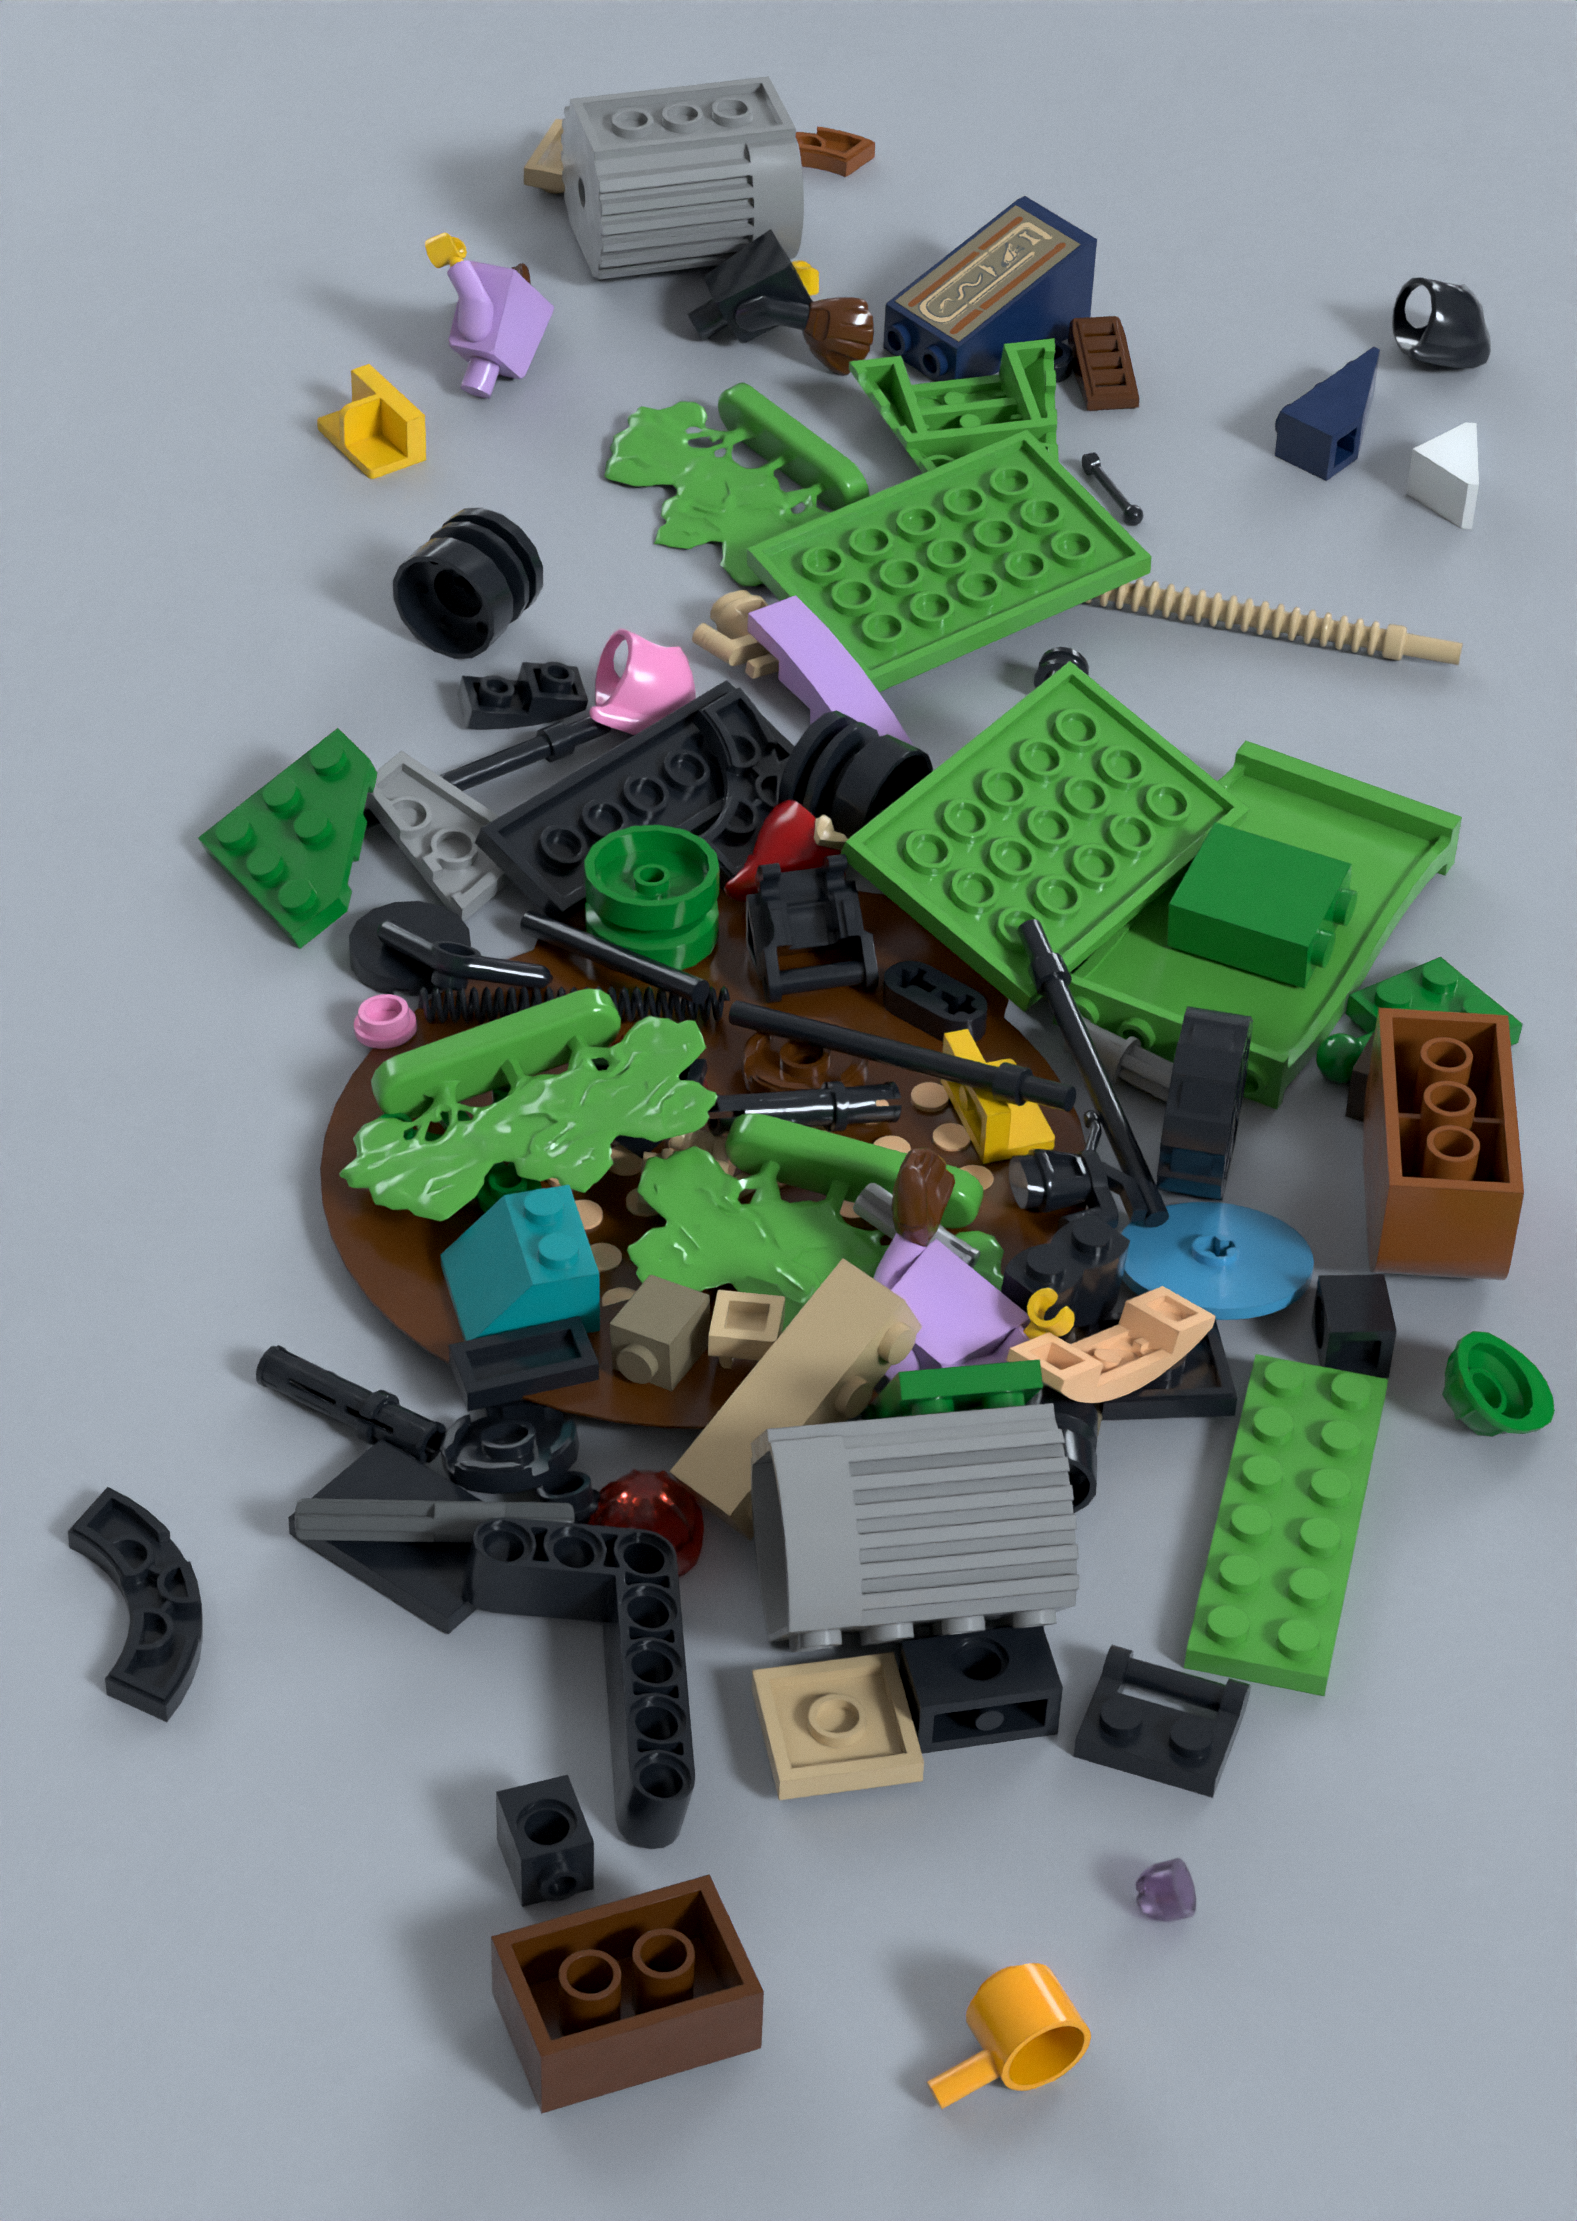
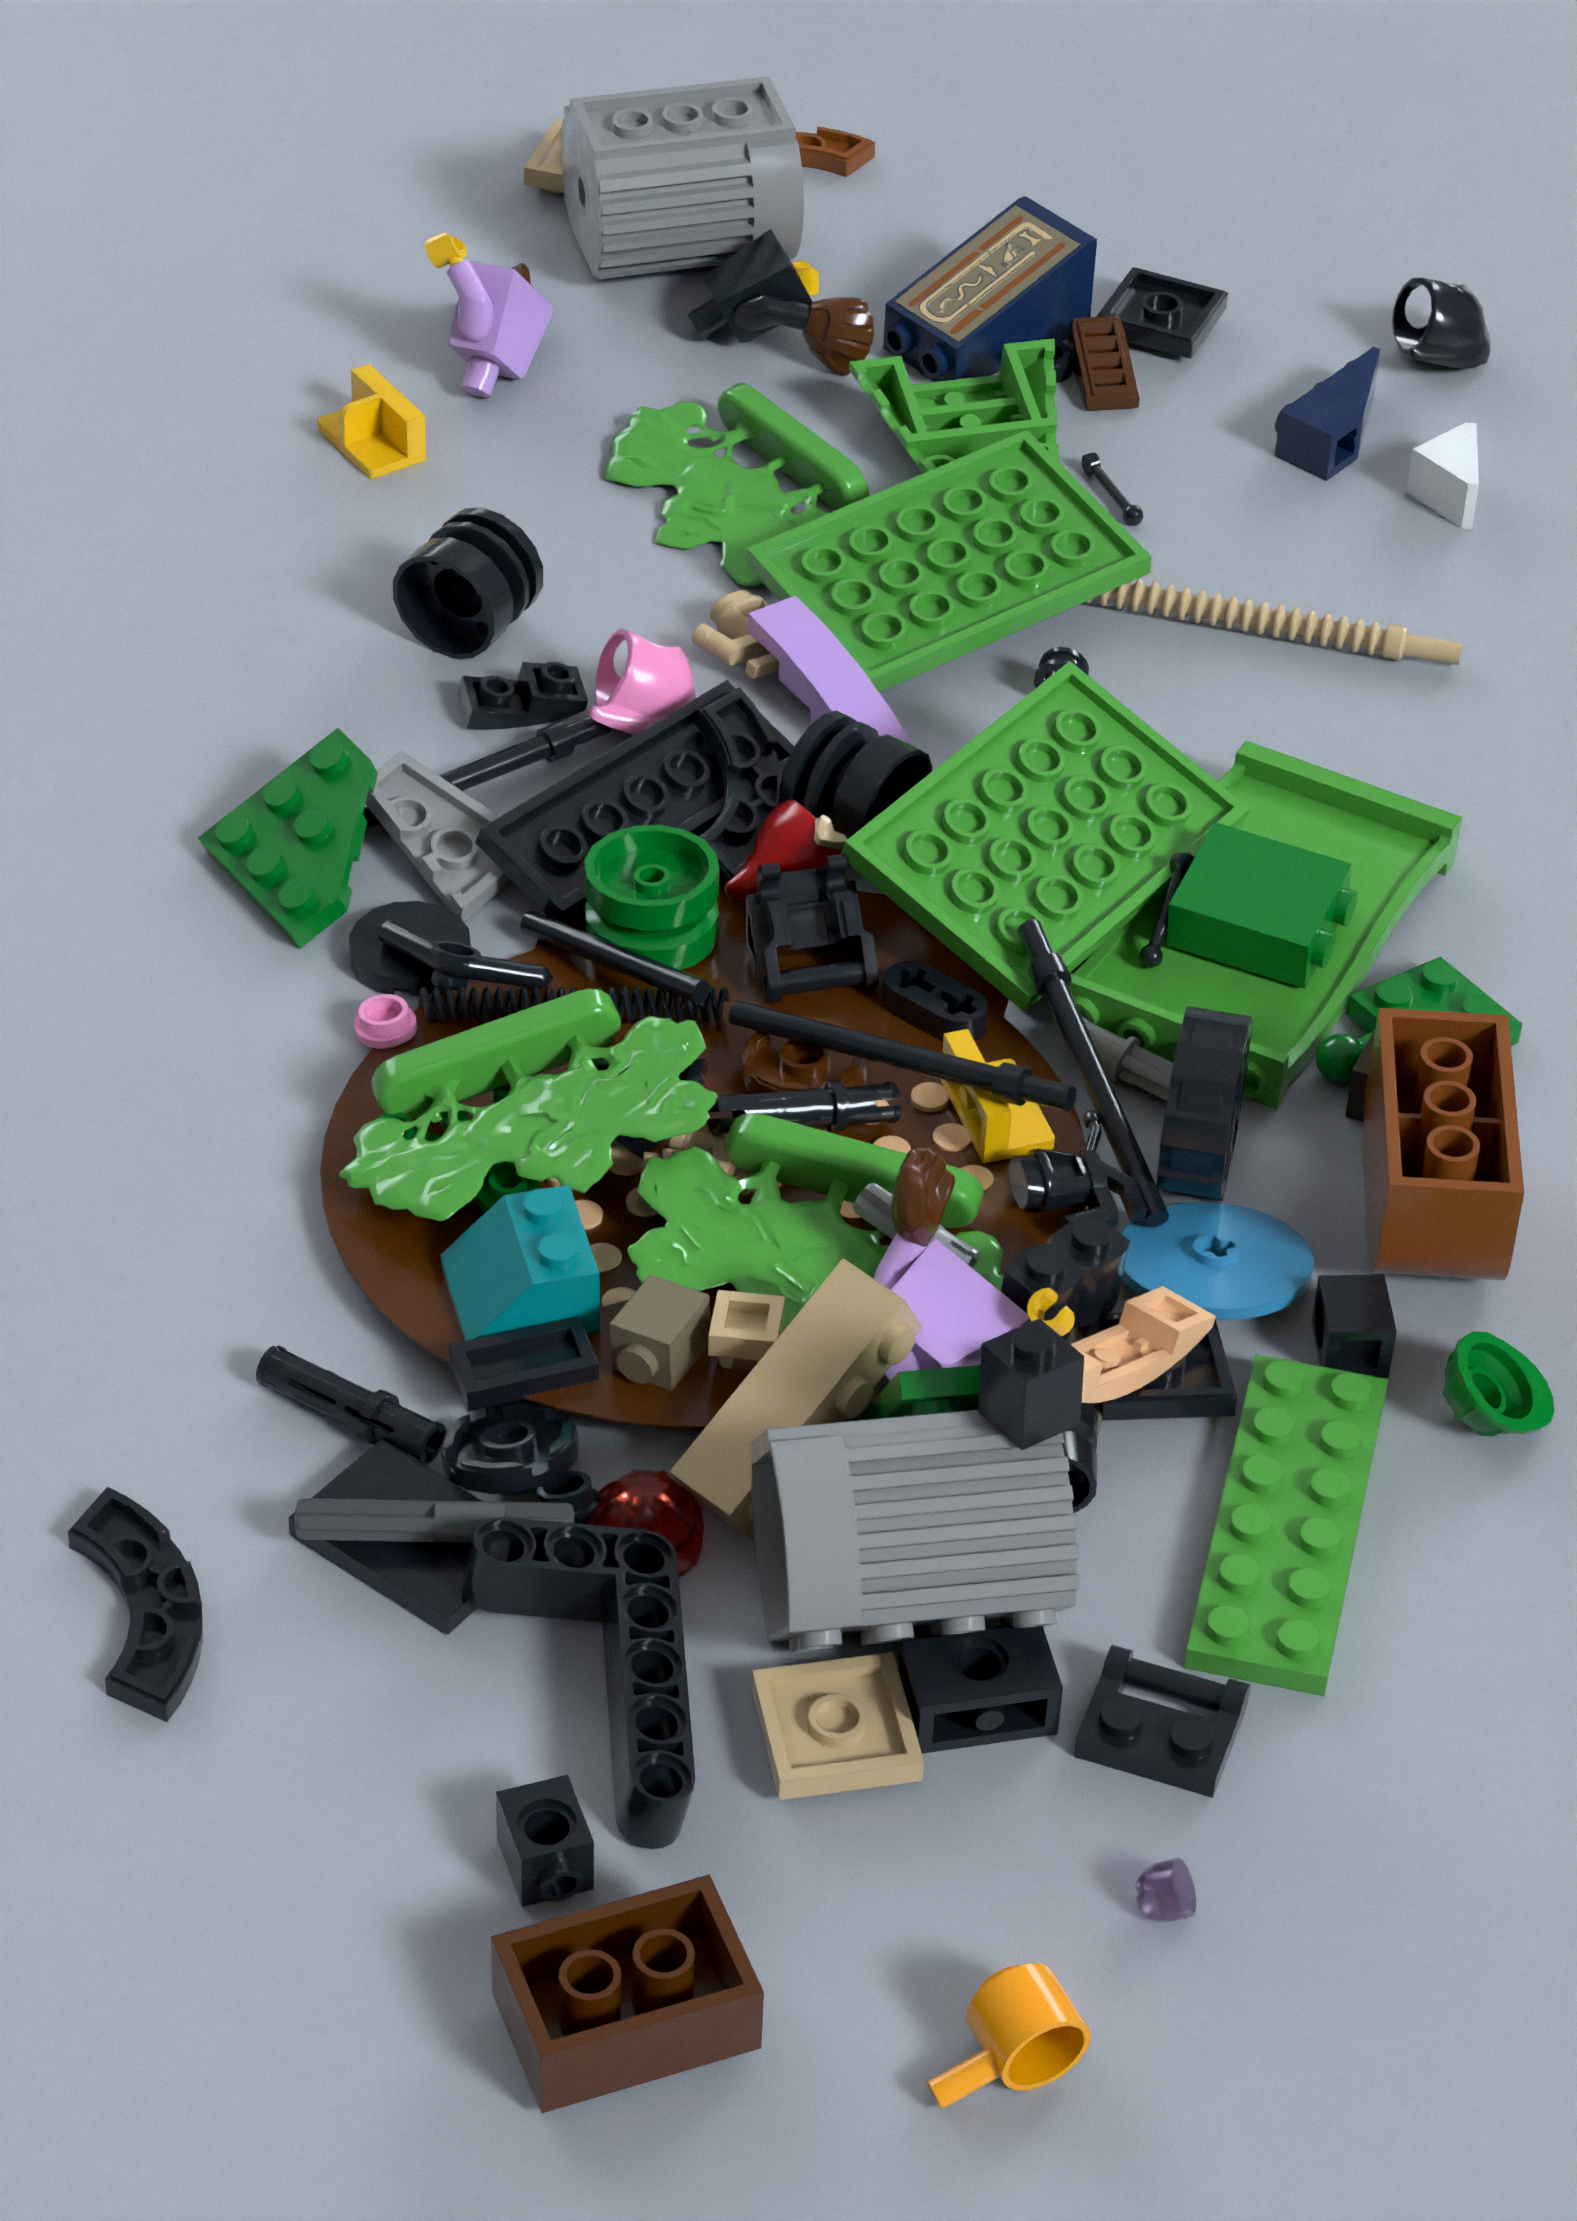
none -> black brick [978,1319,1084,1450]
none -> black plate [1096,267,1228,359]
none -> black hinge [1139,852,1194,968]

